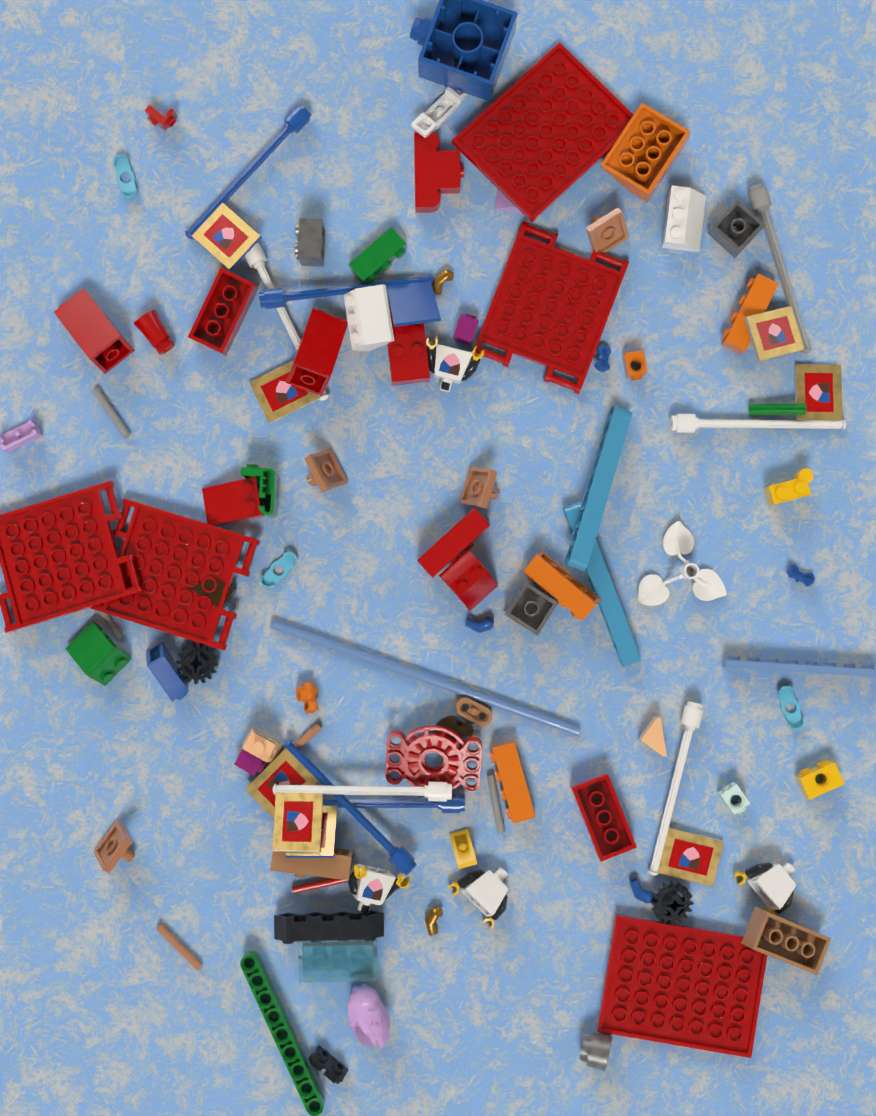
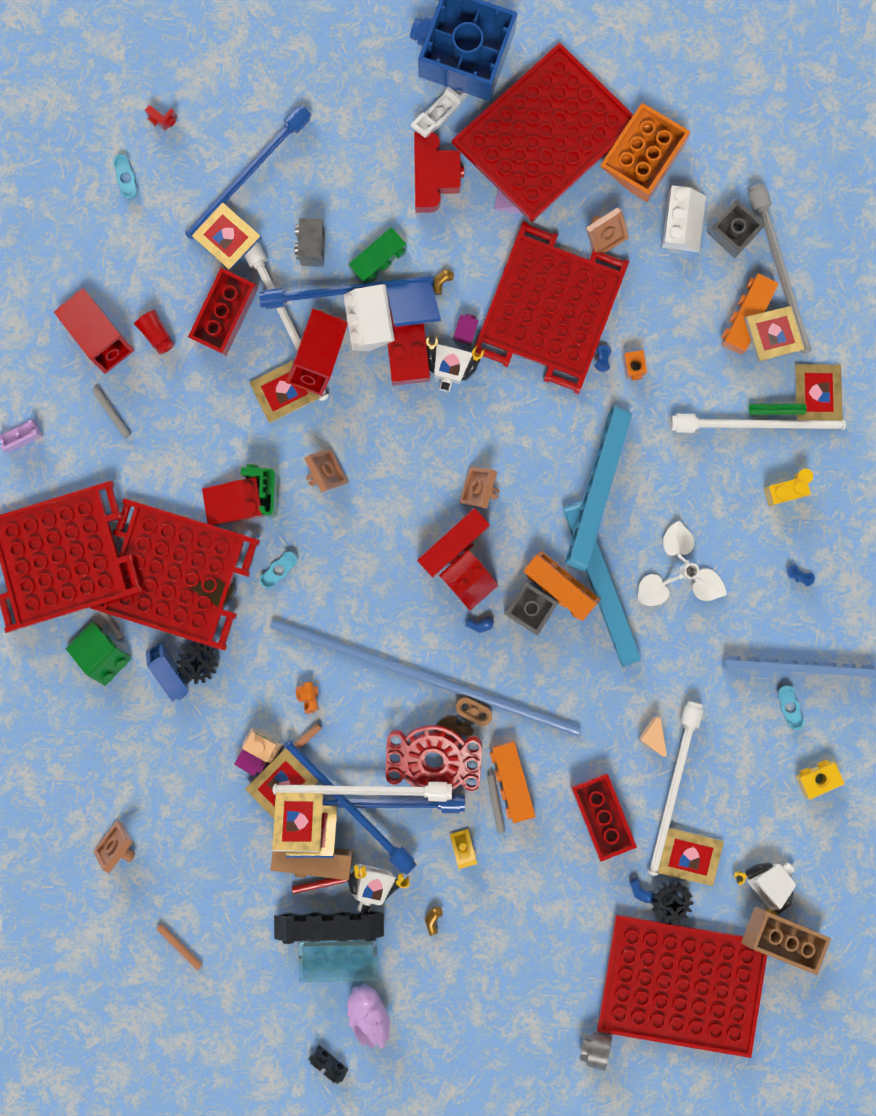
green beam [240,950,325,1116] -> none
white torso [448,868,508,929] -> none
light aqua brick [717,782,750,814] -> none

